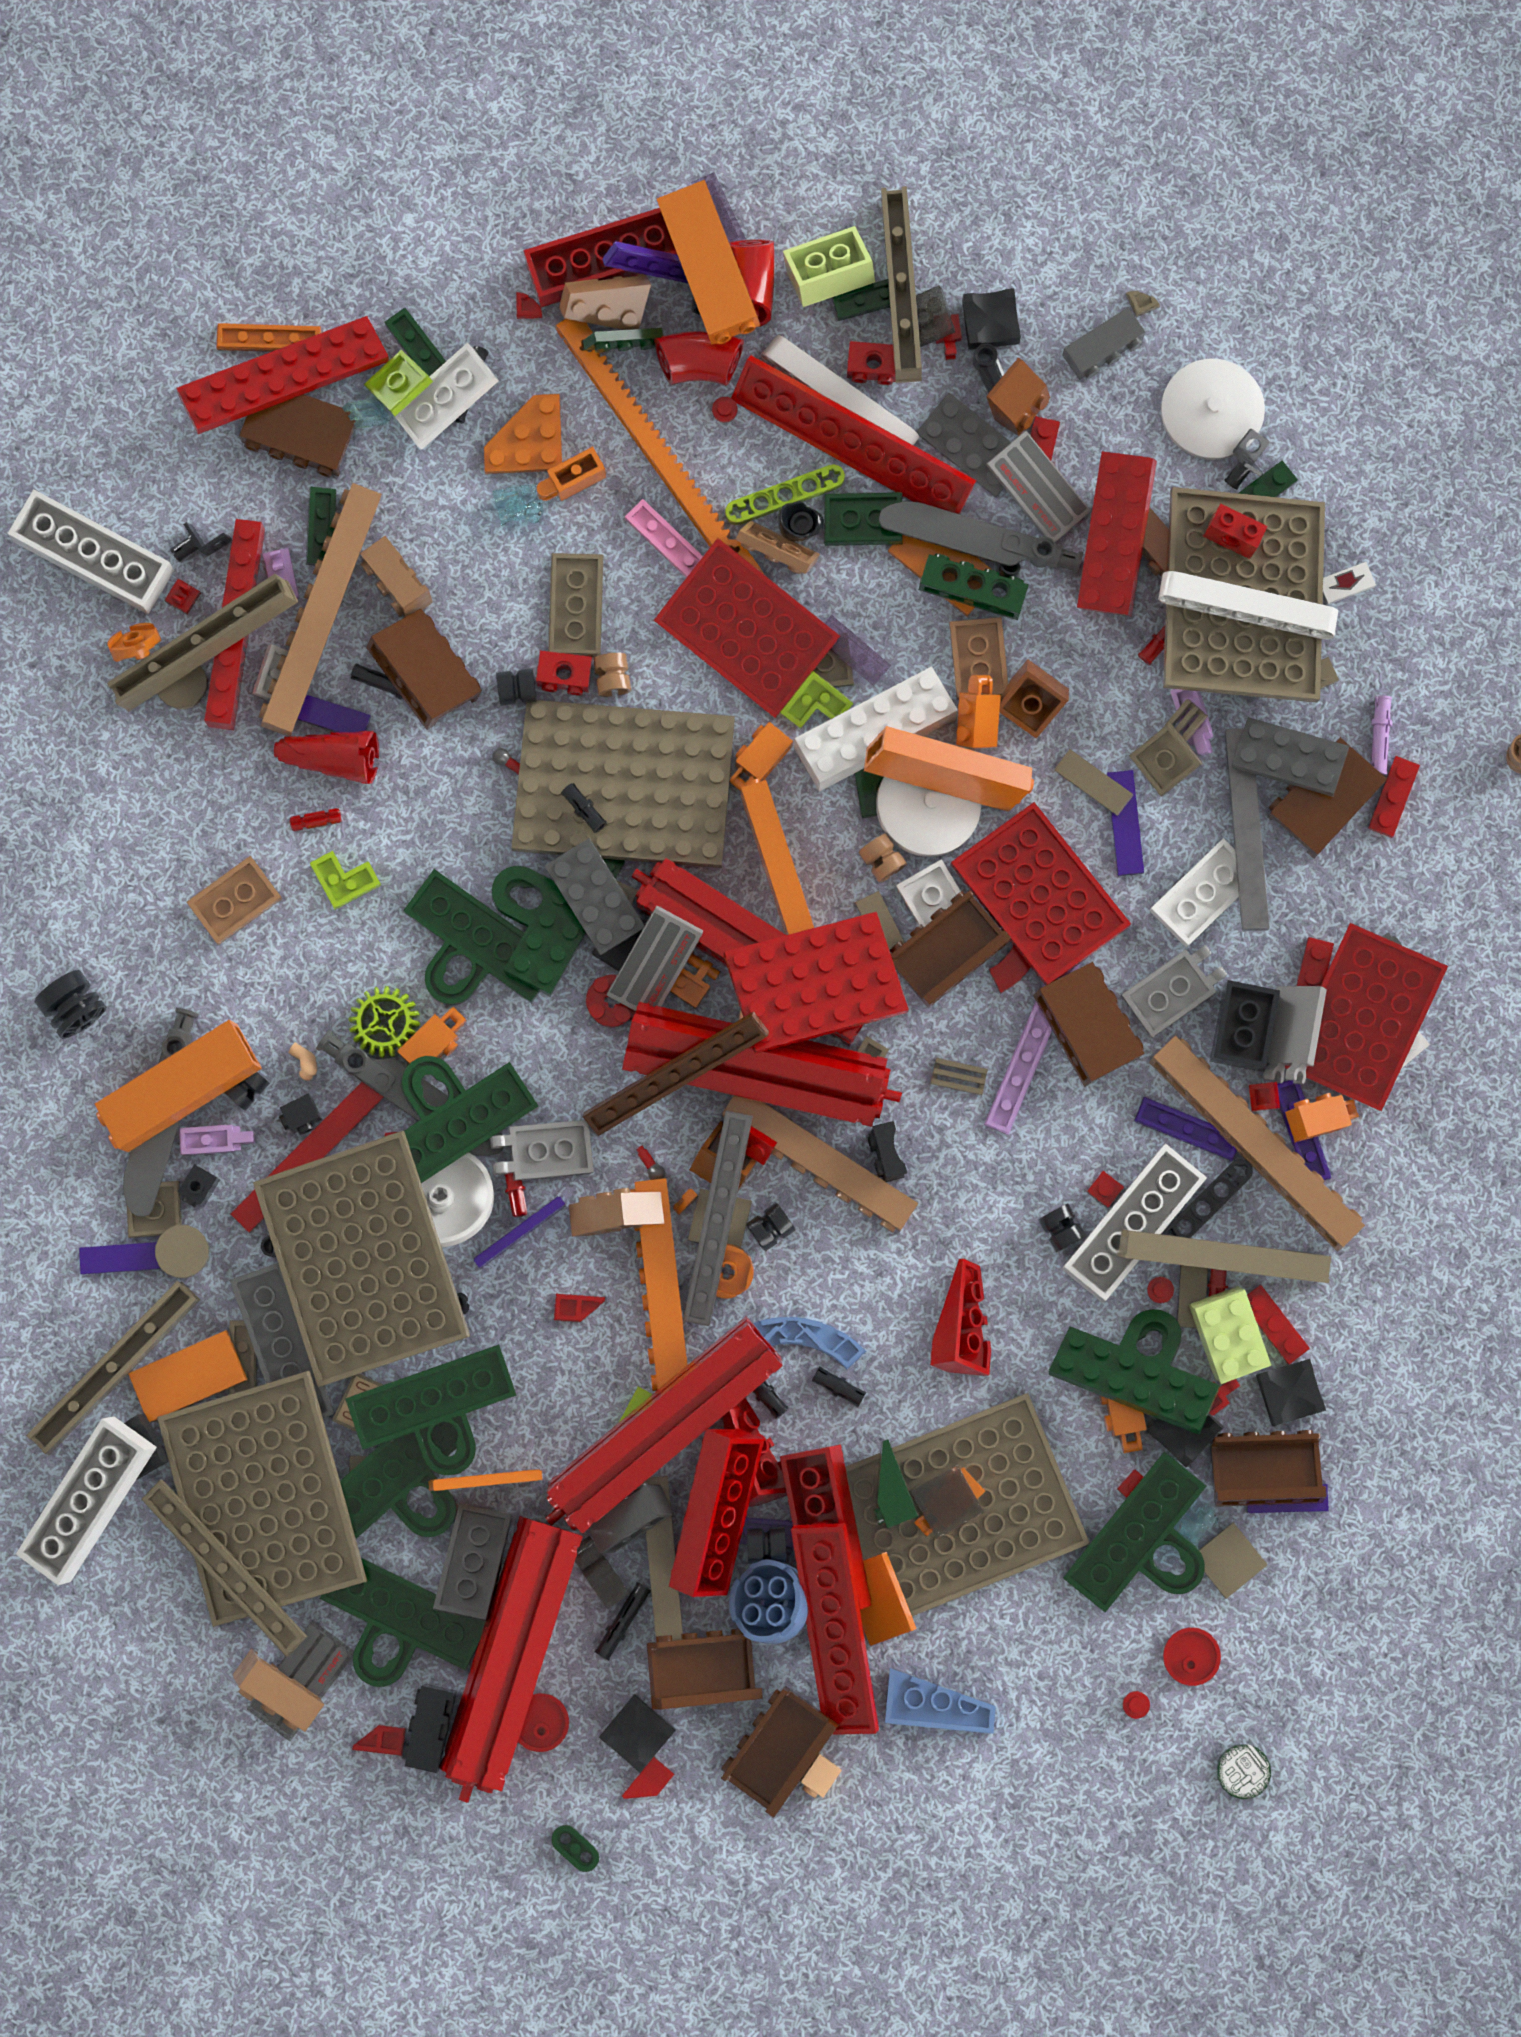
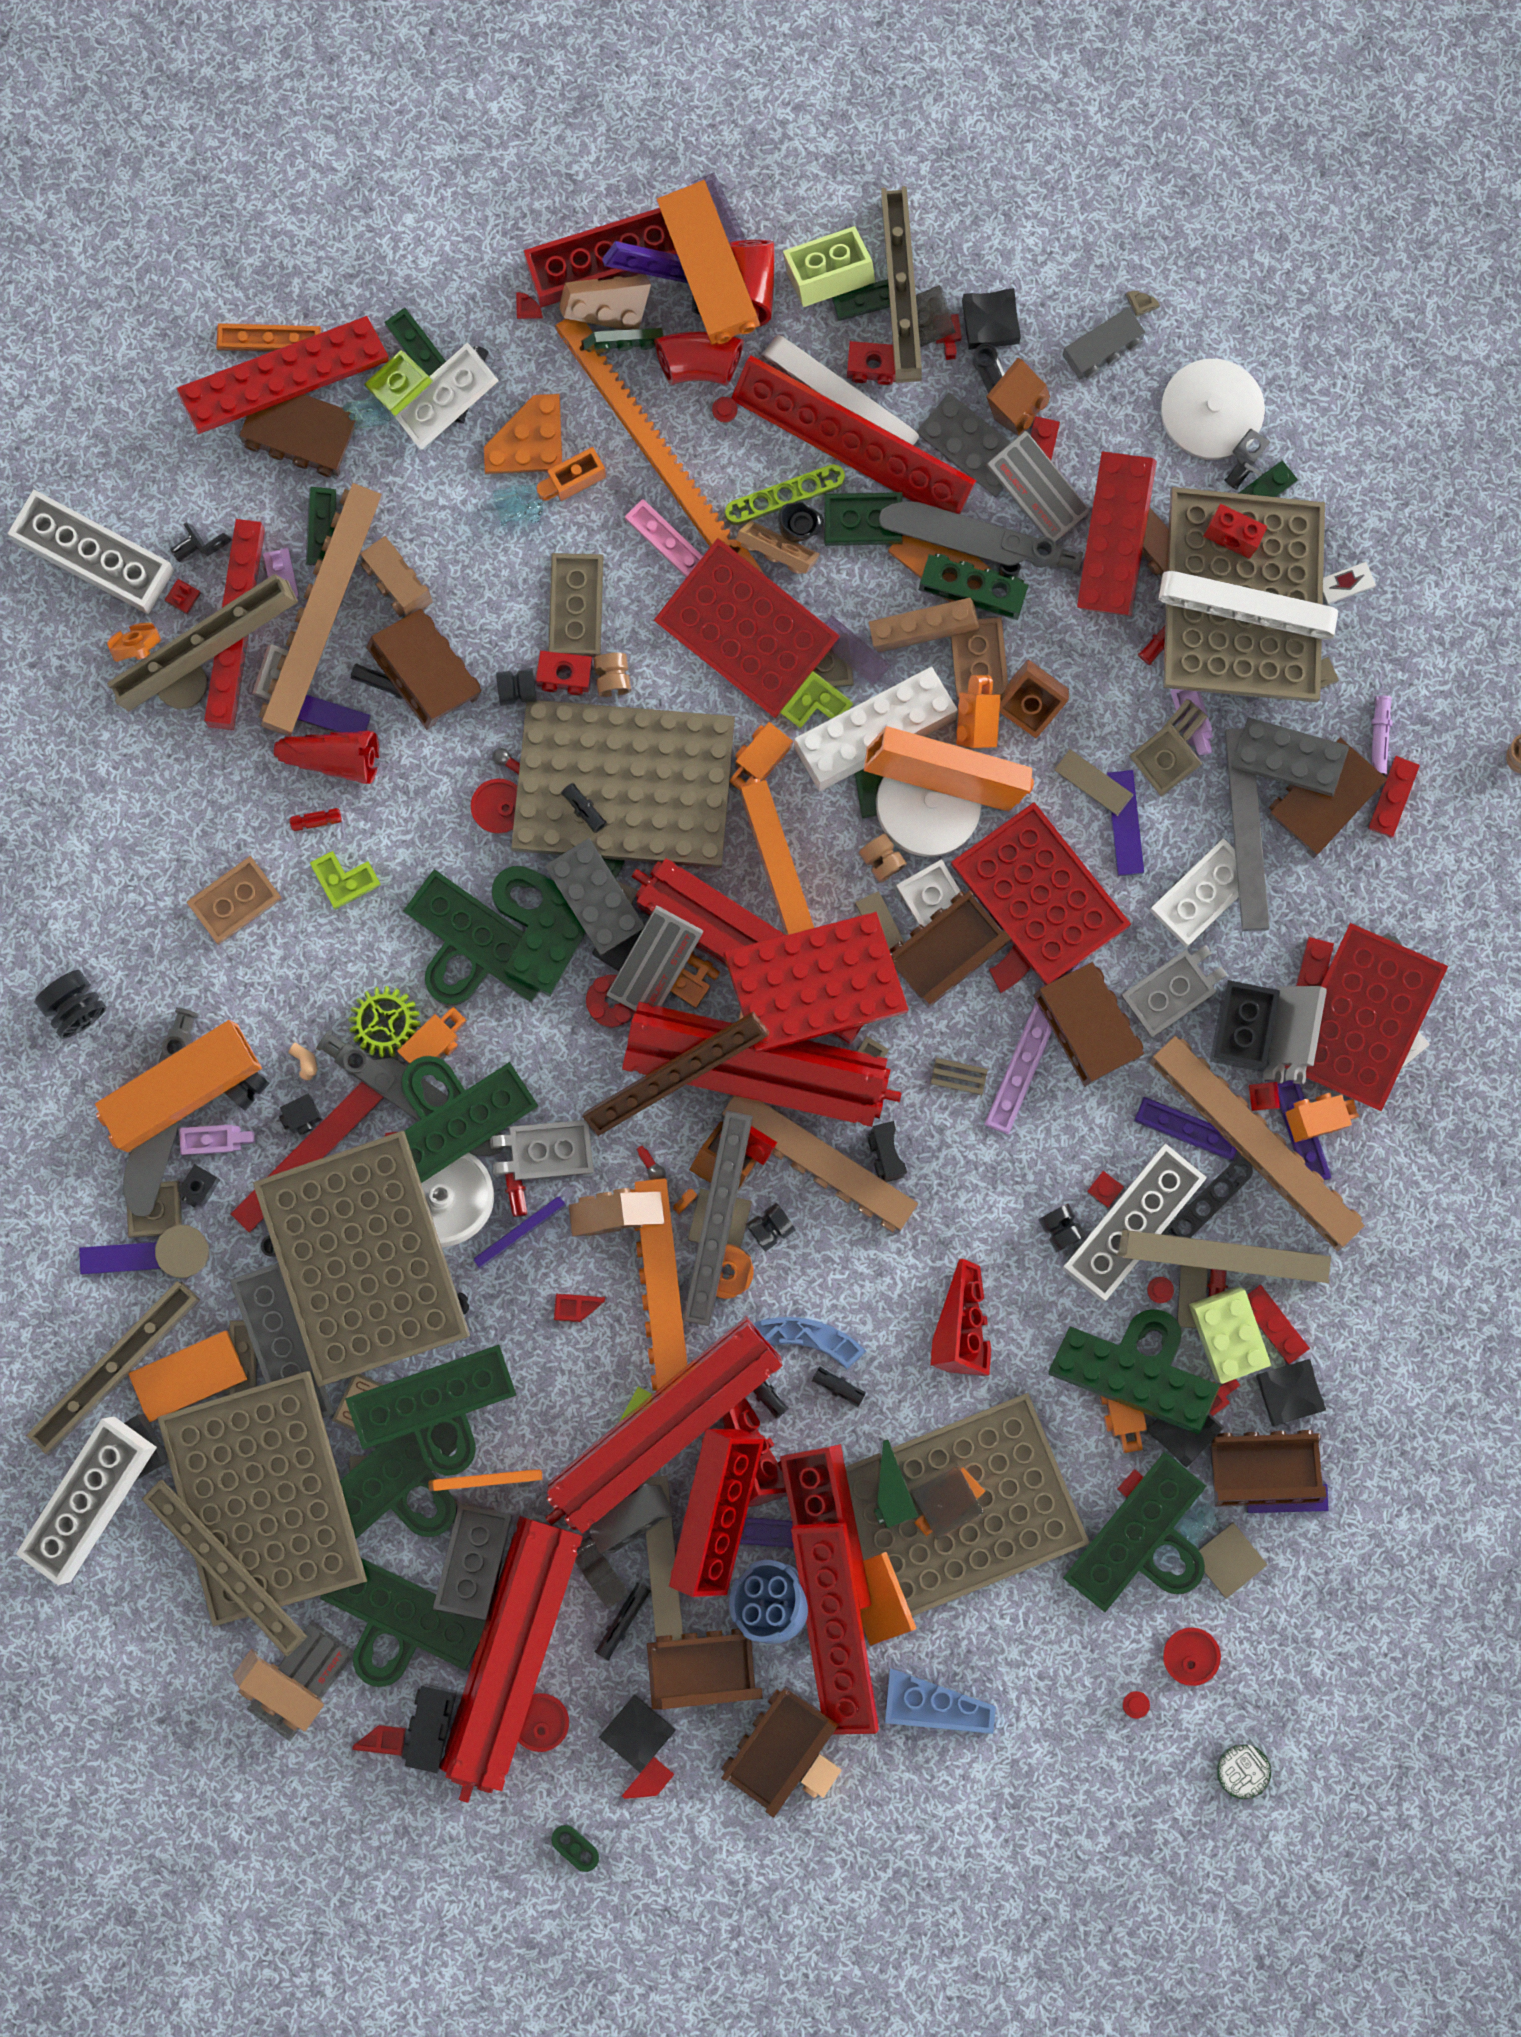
black wheel [747,1527,786,1564] -> none
none -> red piece [471,778,518,834]
none -> medium nougat brick [869,598,980,652]

